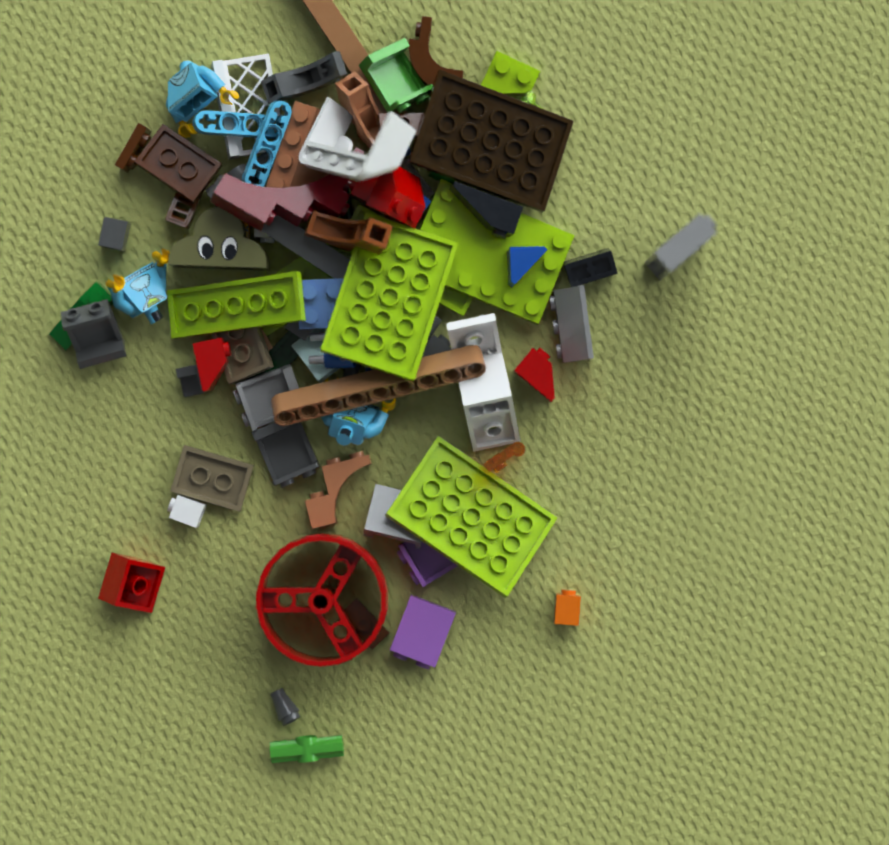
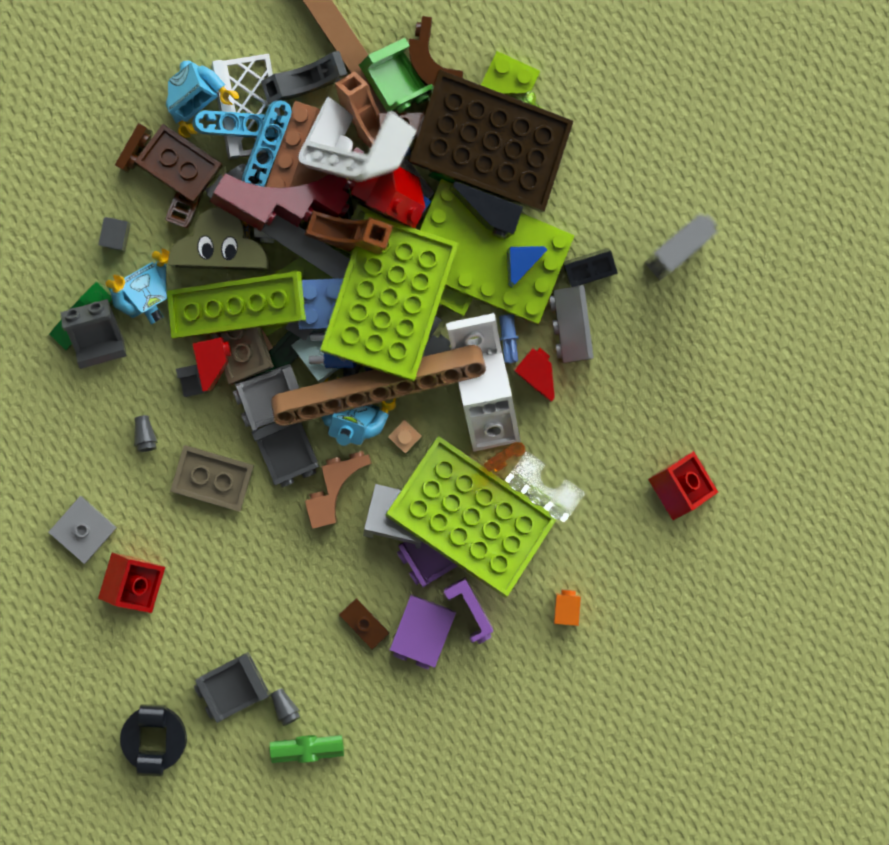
white brick [167,494,207,528] -> none
red wheel [256,533,389,667] -> none
none -> light grey plate [49,496,117,564]
none -> black piece [120,704,187,777]
none -> dark grey cone [134,415,158,452]
none -> dark grey panel [194,652,270,723]
none -> light nougat plate [388,419,422,454]
none -> medium lavender panel [444,577,493,644]
none -> medium blue axle [499,315,519,364]
none -> clear arch [505,451,585,522]
none -> red slope [648,451,718,520]

